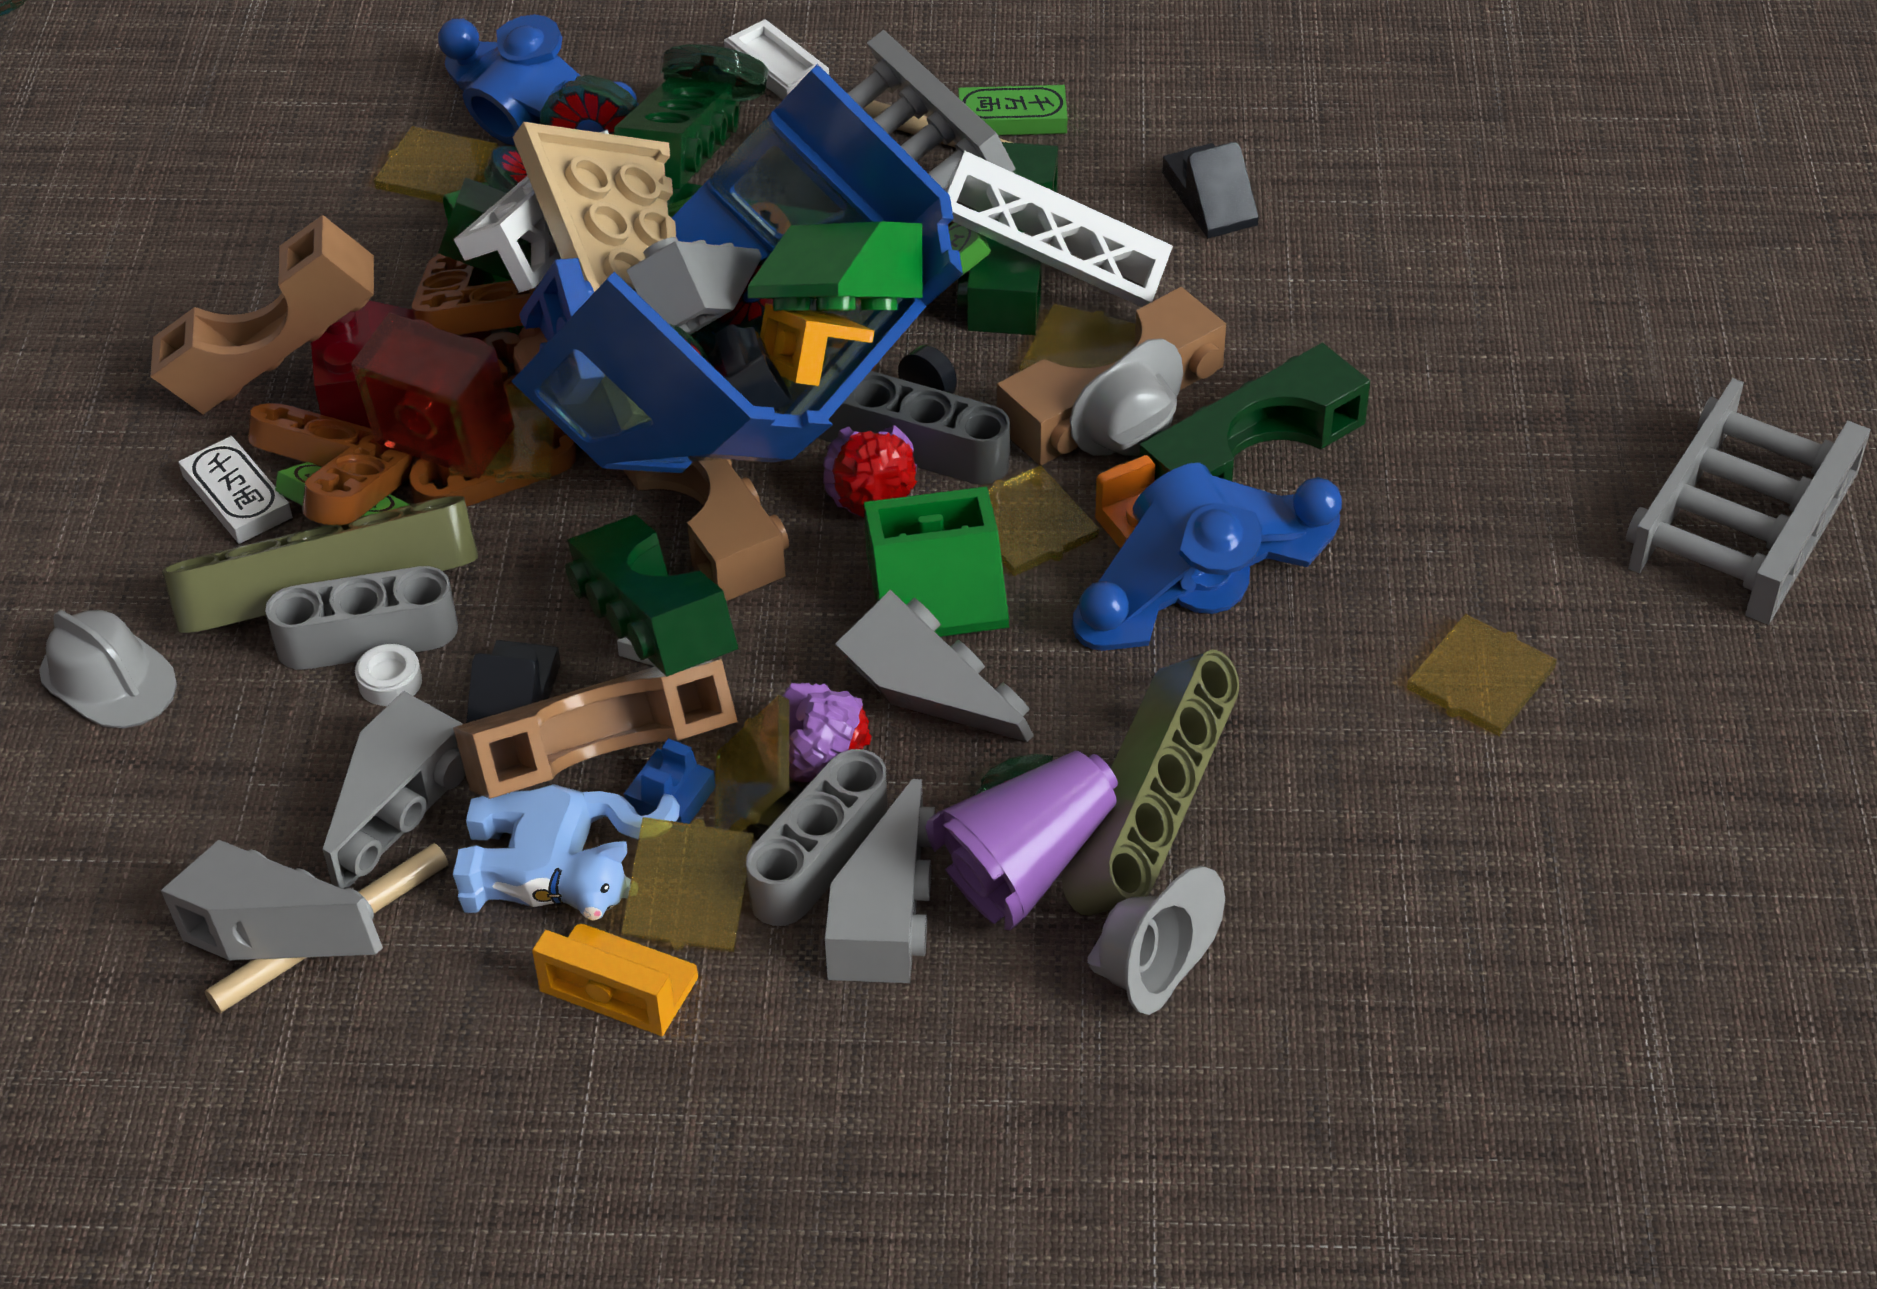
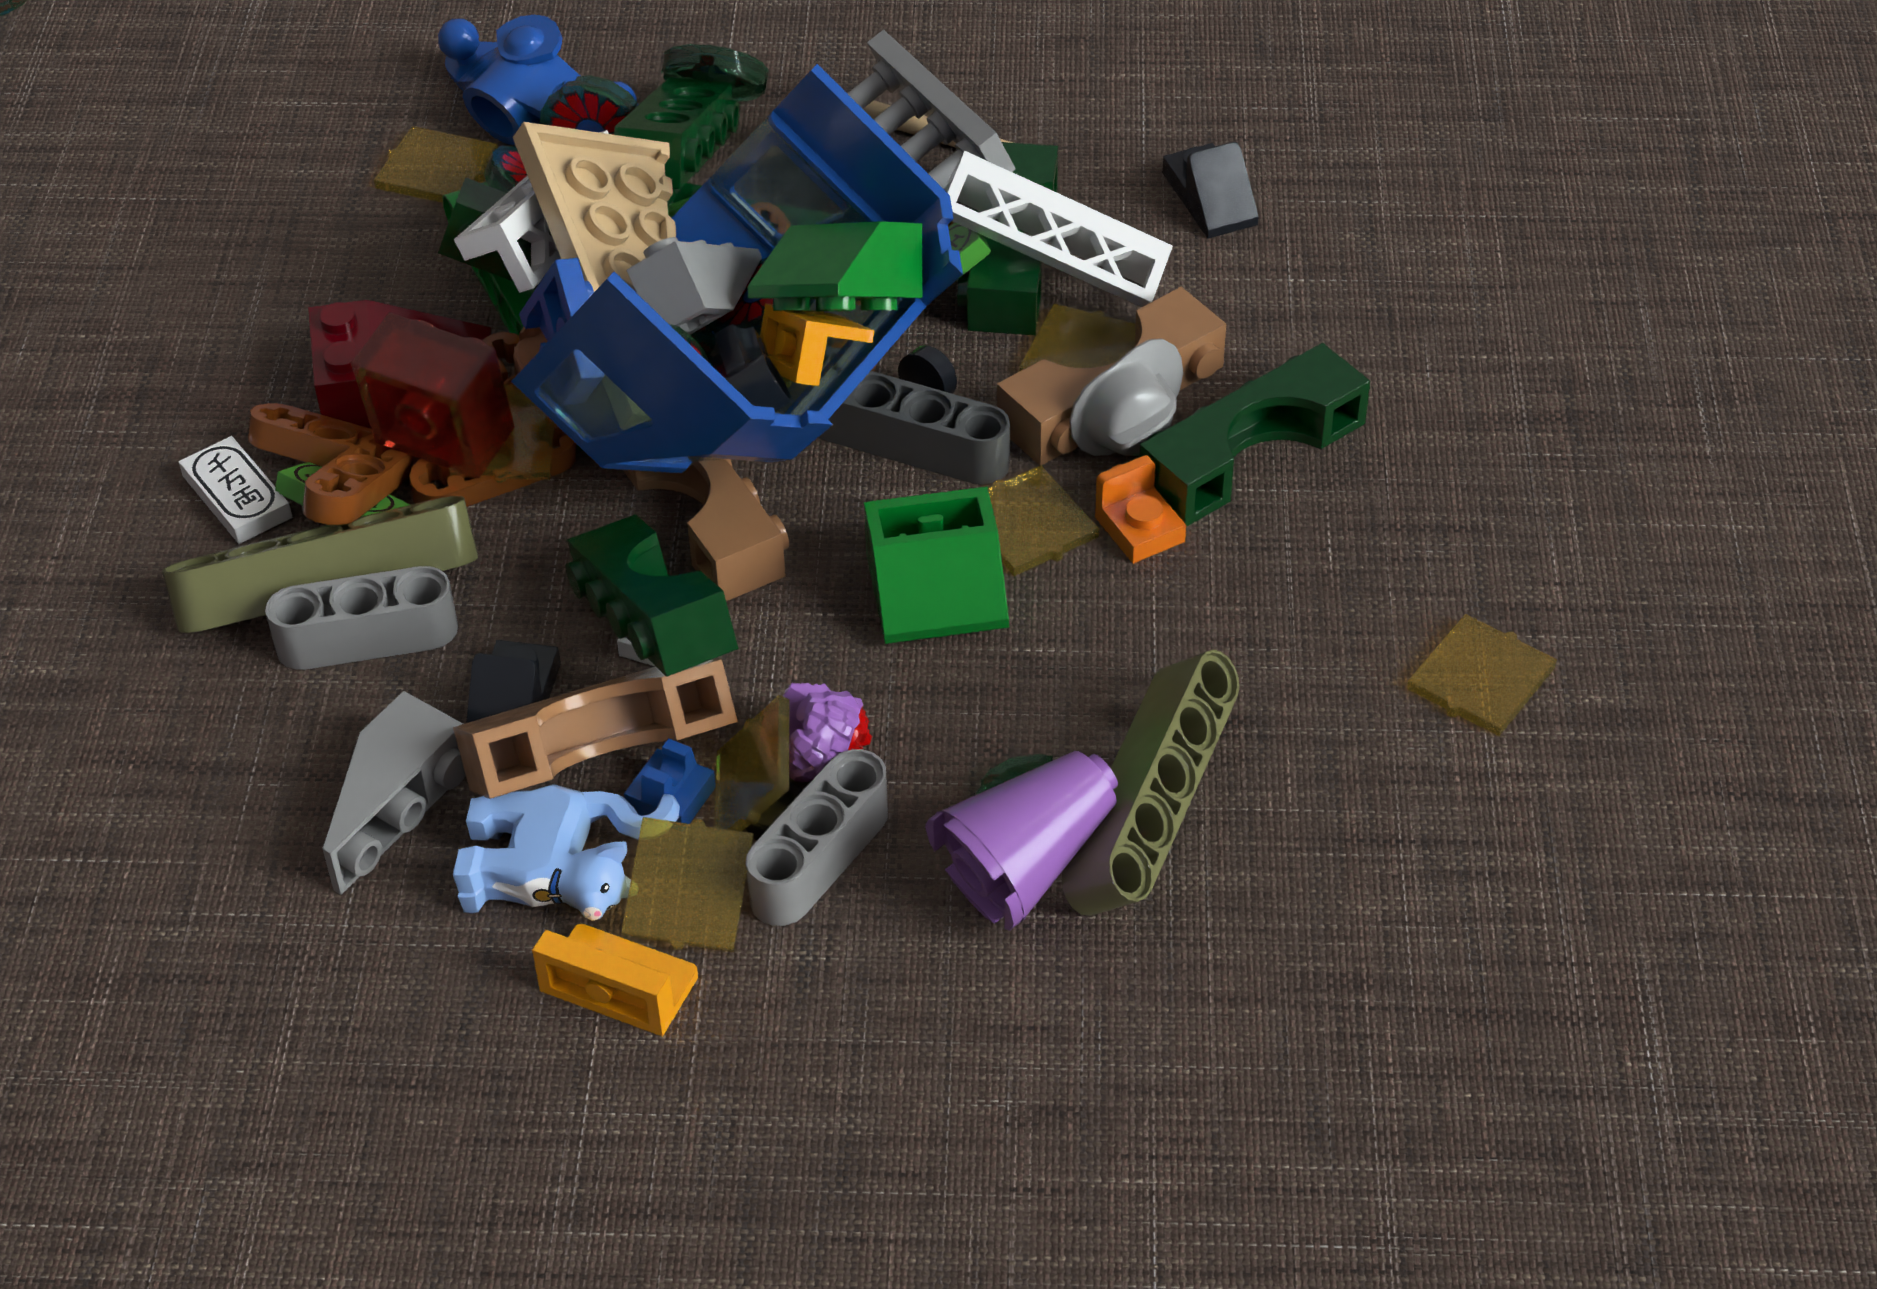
light grey piece [39,610,177,729] -> none
medium nougat arch [150,215,374,414] -> none
light grey slope [161,840,383,960] -> none
tan bar [205,843,448,1014] -> none
white tile [355,644,422,706] -> none
dark orange beam [412,254,539,338] -> none
white tile [724,19,829,100] -> none
red piece [823,425,917,518] -> none
light grey slope [825,779,935,983] -> none
light grey slope [835,590,1034,742] -> none
bright green tile [958,85,1068,135] -> none
blue piece [1072,463,1342,651] -> none
light grey piece [1087,865,1225,1015] -> none
light grey fence [1626,378,1871,625] -> none

